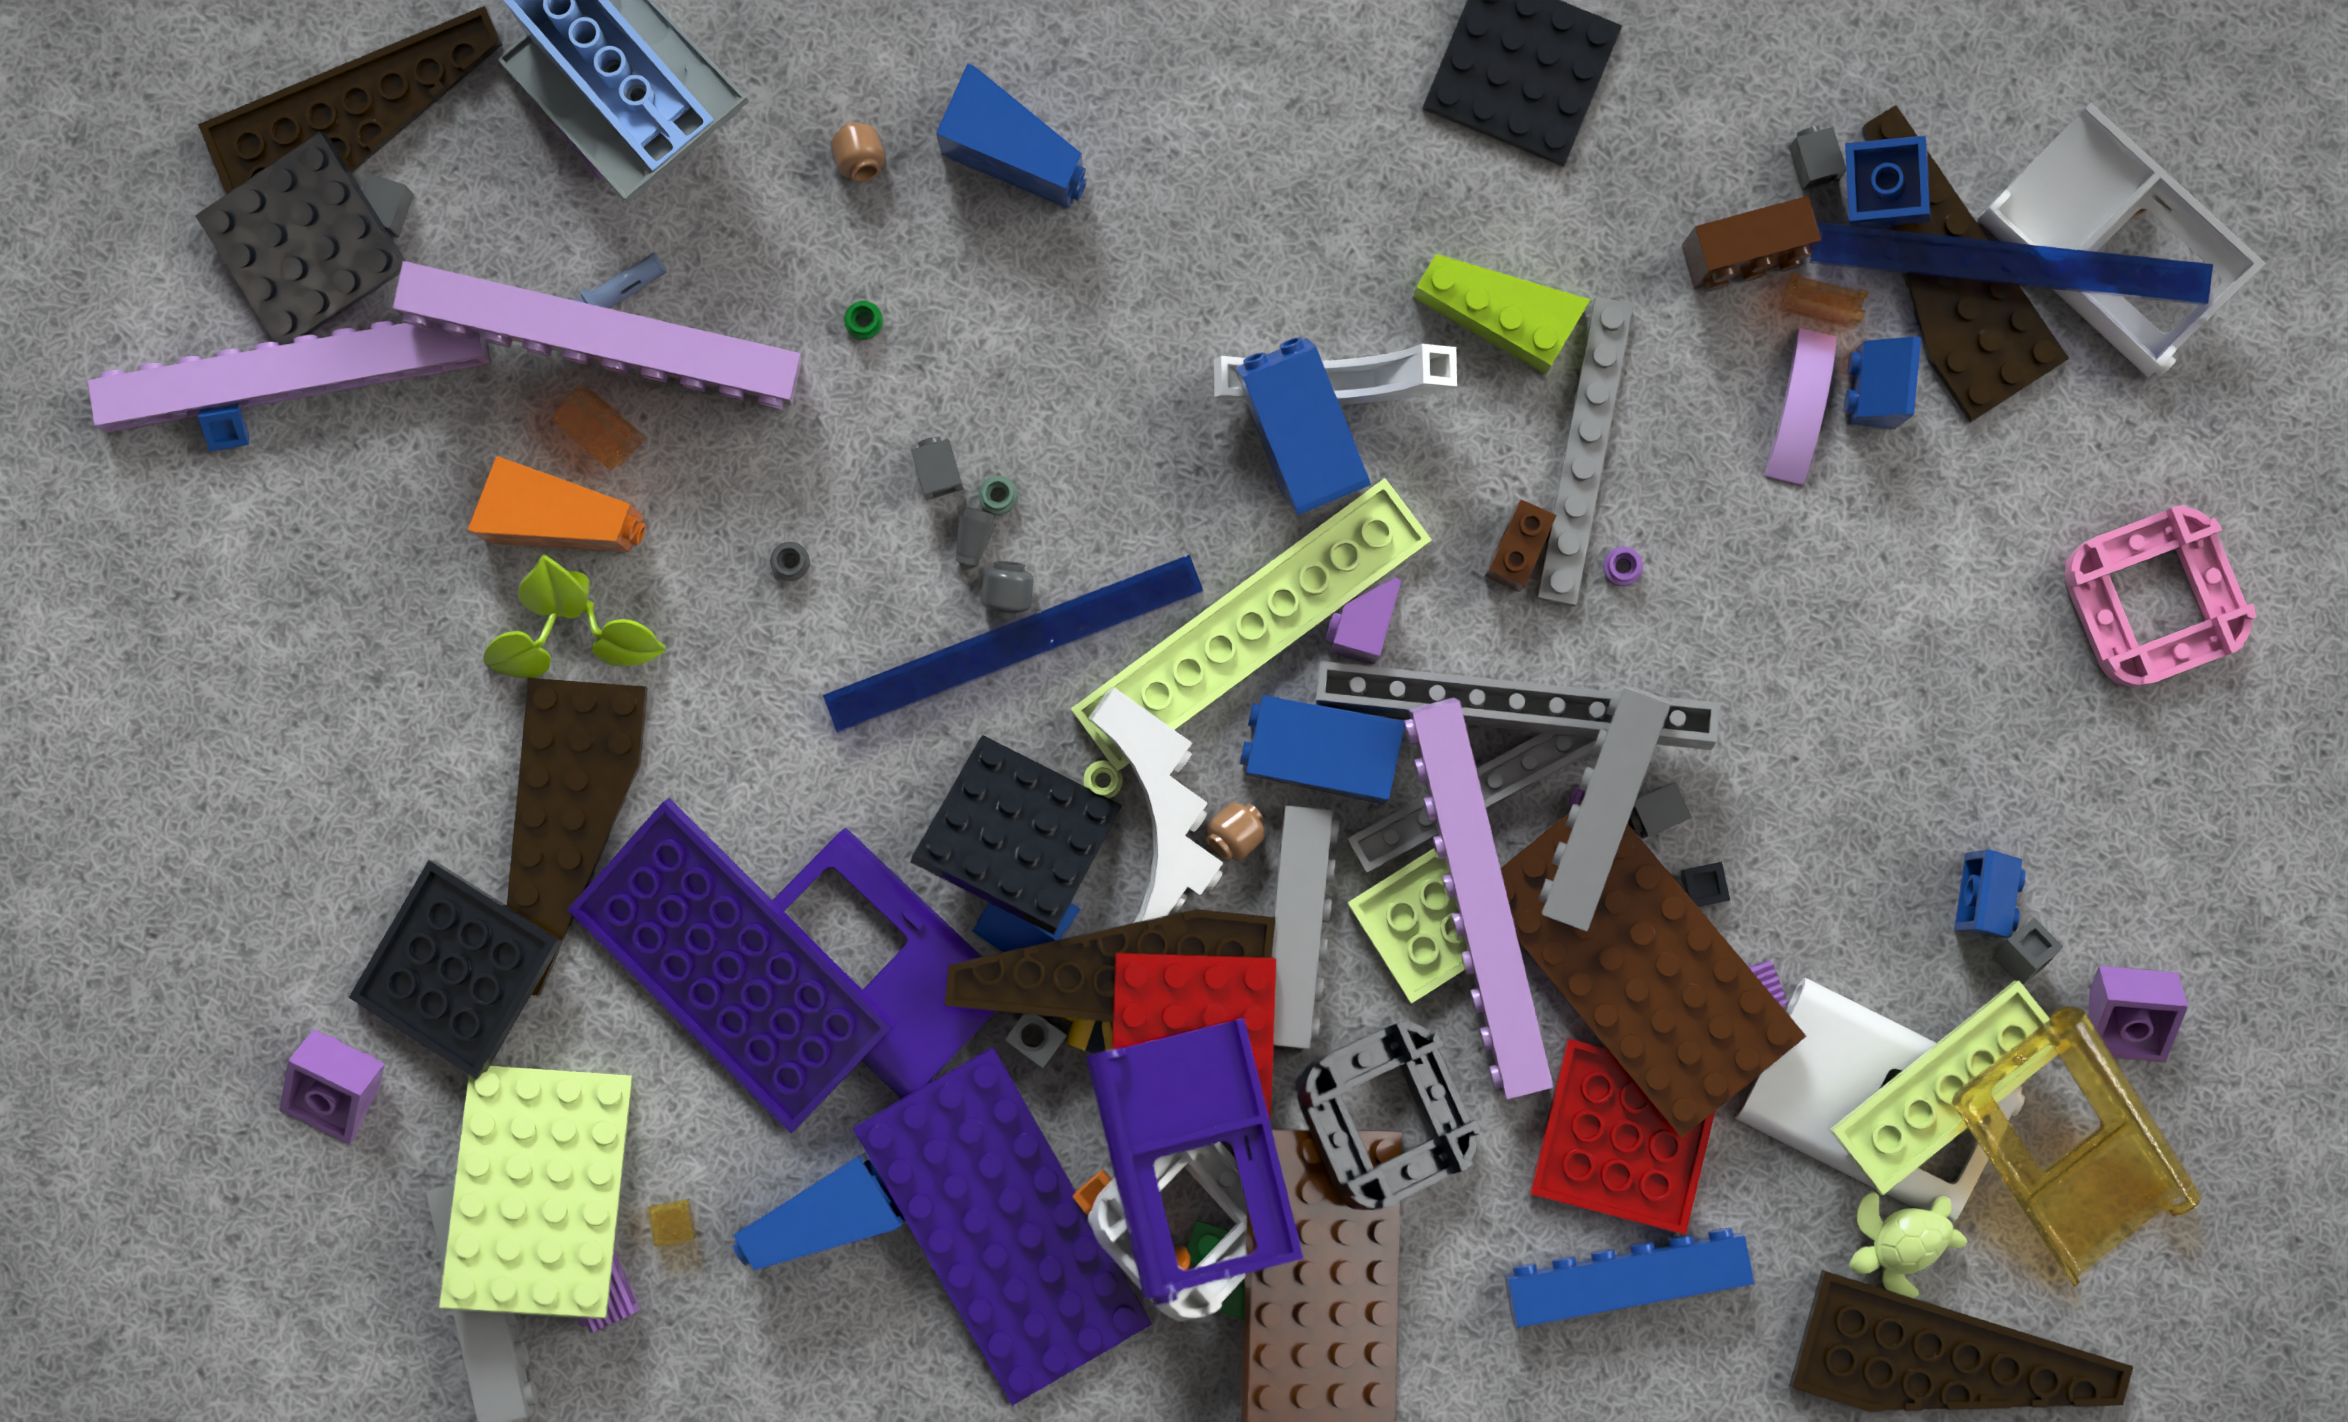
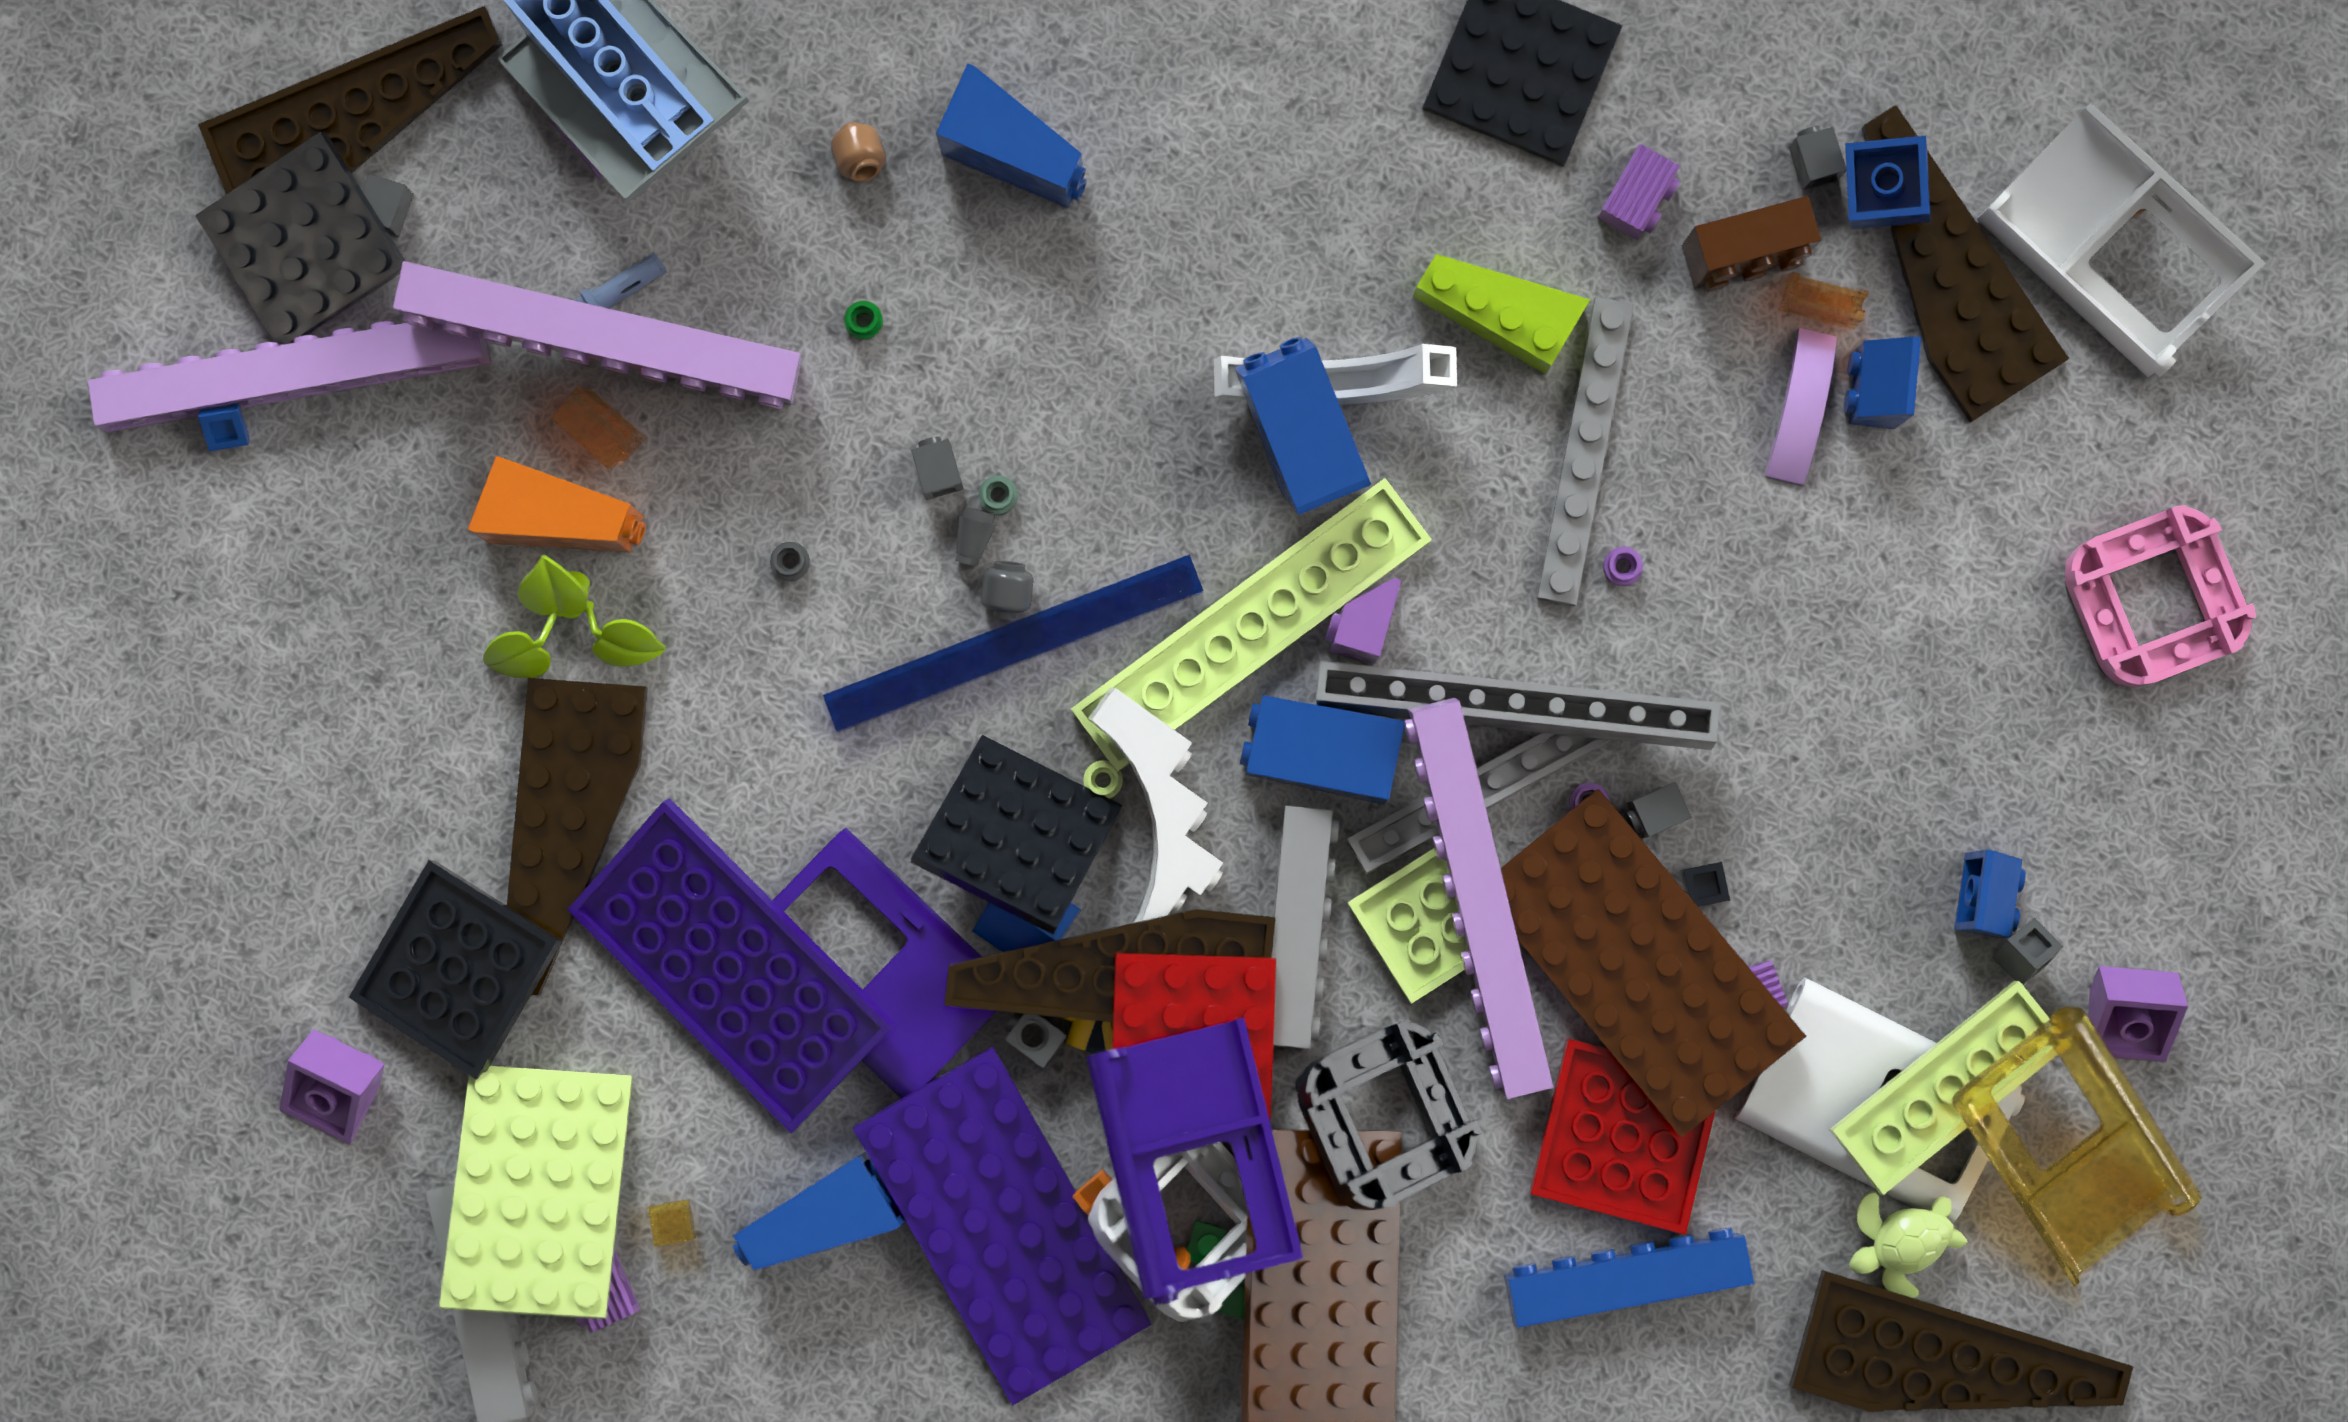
medium nougat head [1206,802,1265,861] -> none
reddish brown brick [1484,499,1557,592] -> none
light grey brick [1538,685,1672,931] -> none
clear blue plate [1809,222,2213,305] -> none
none -> medium lavender brick [1597,144,1681,240]

